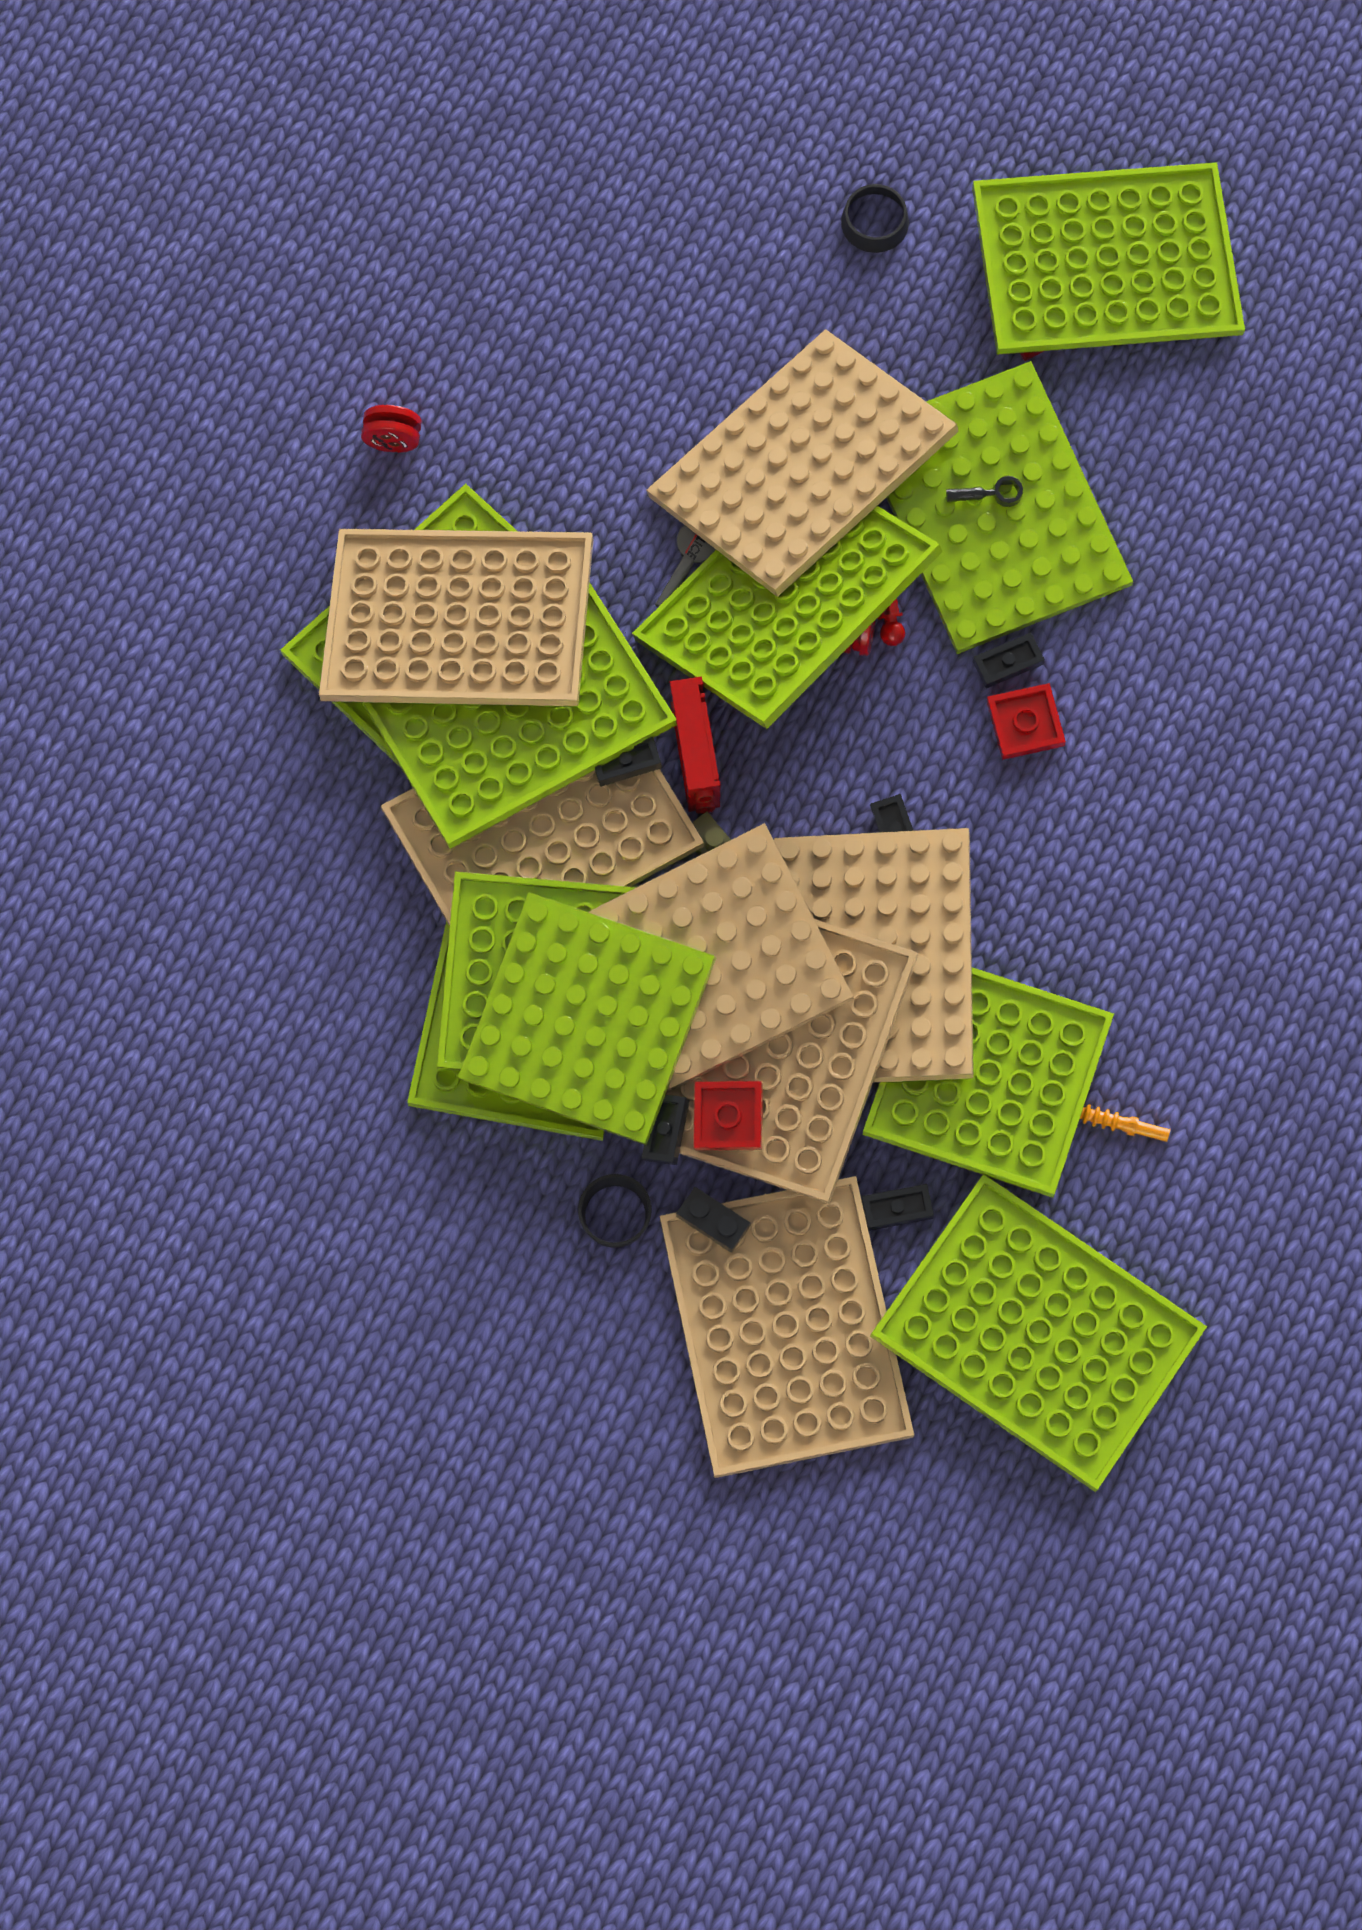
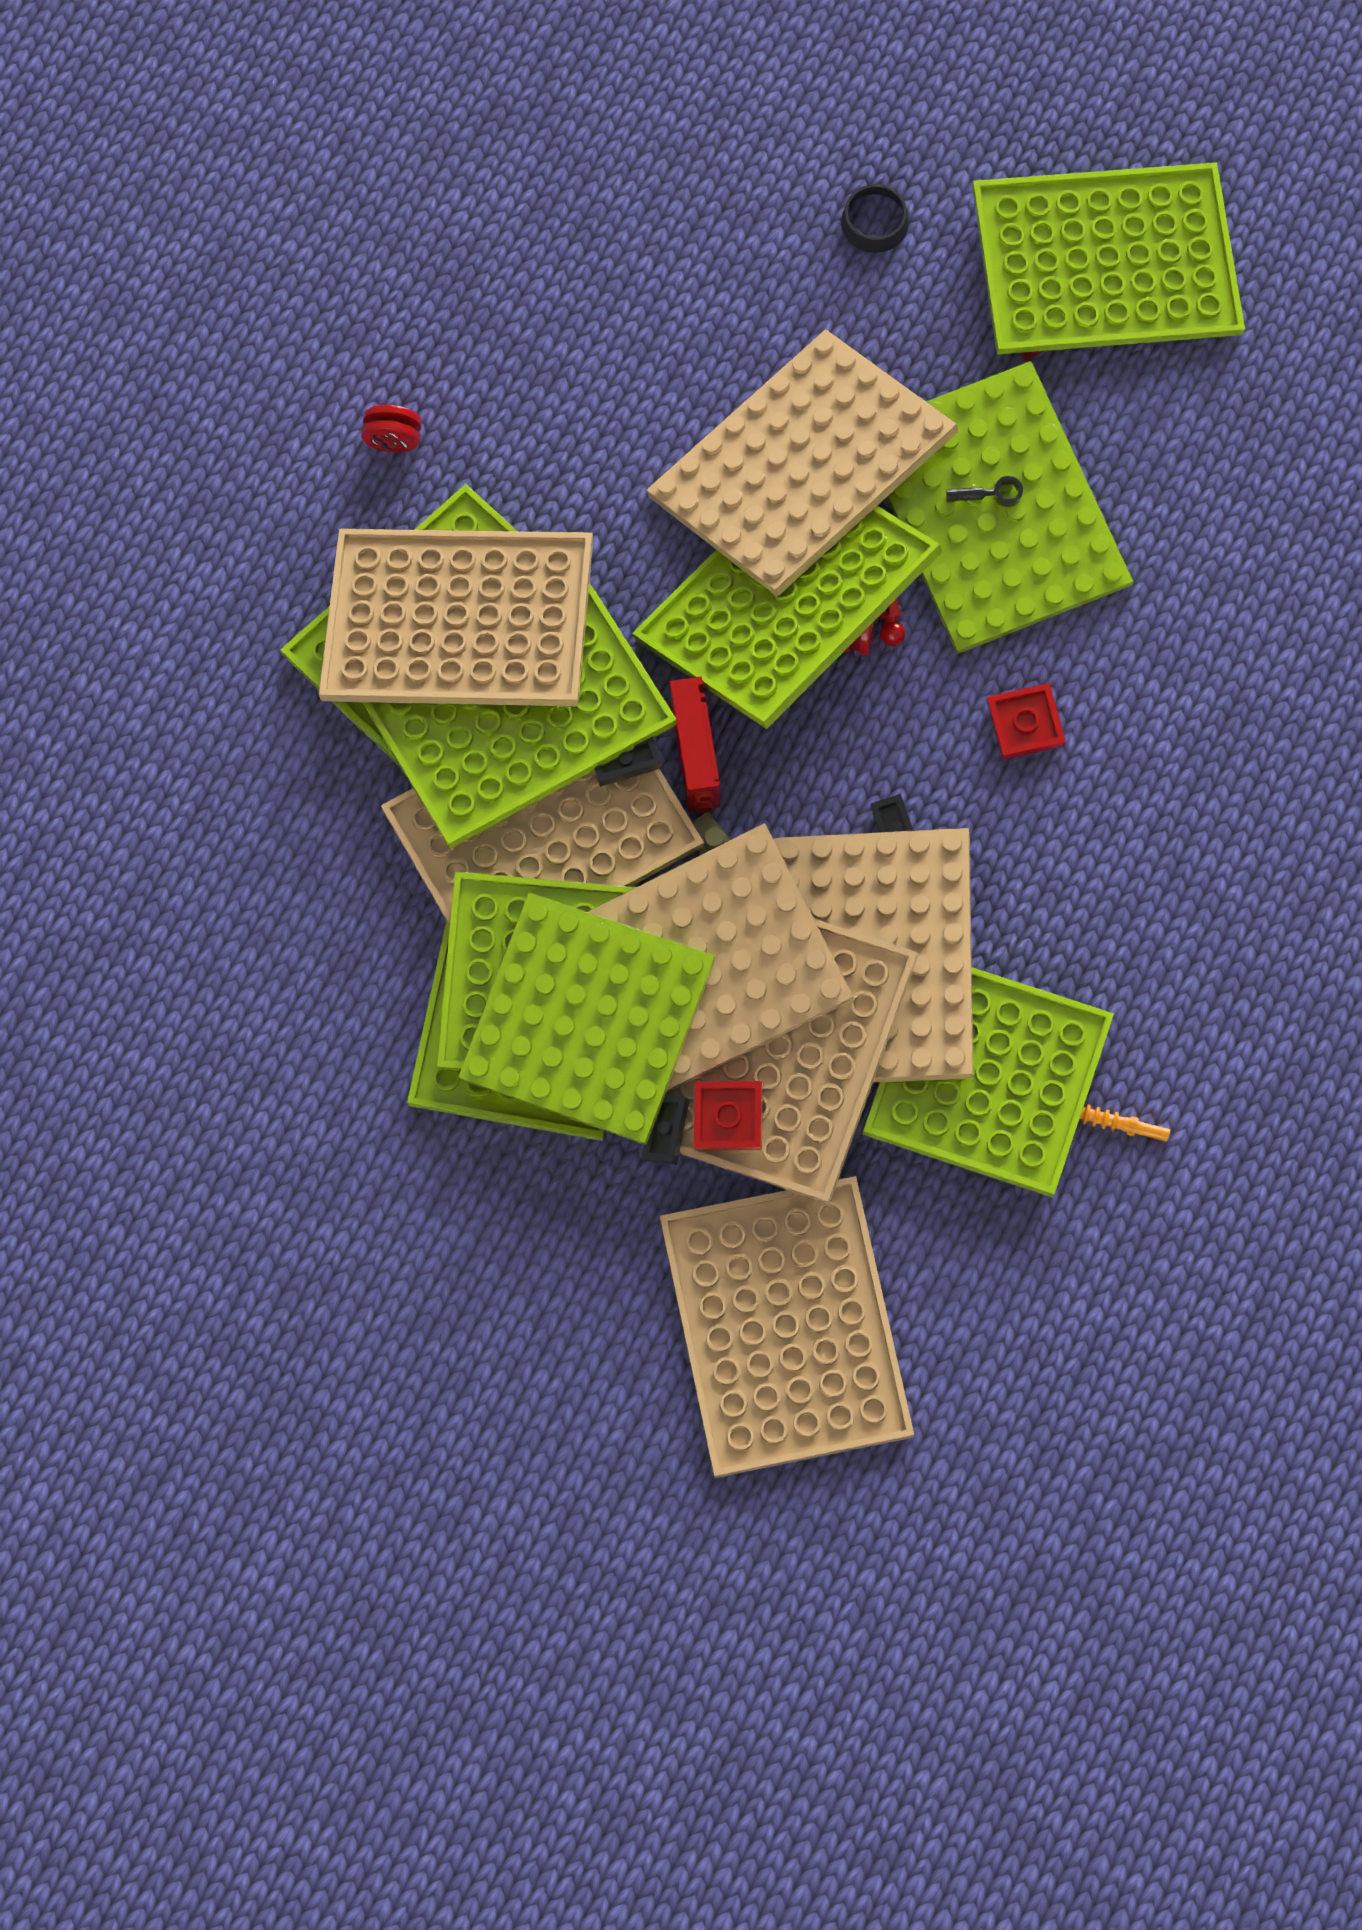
black tyre [578,1174,652,1248] -> none
dark grey piece [655,525,716,608] -> none
black plate [676,1187,751,1253] -> none
black plate [861,1184,934,1231] -> none
lime plate [870,1174,1207,1492] -> none
black plate [972,633,1045,689] -> none

